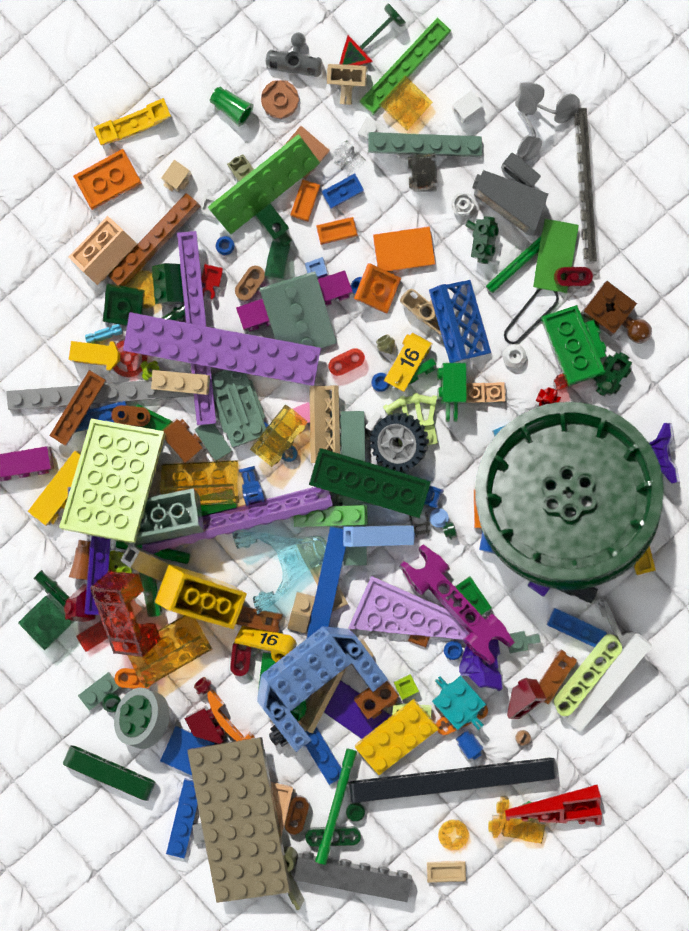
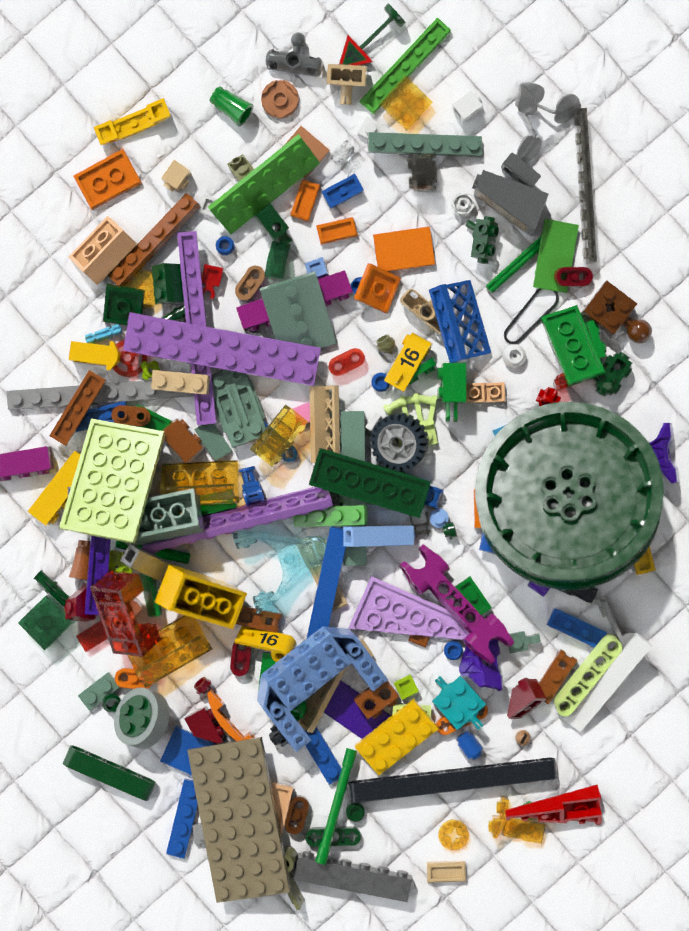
tan slope [287,592,315,634] -> none

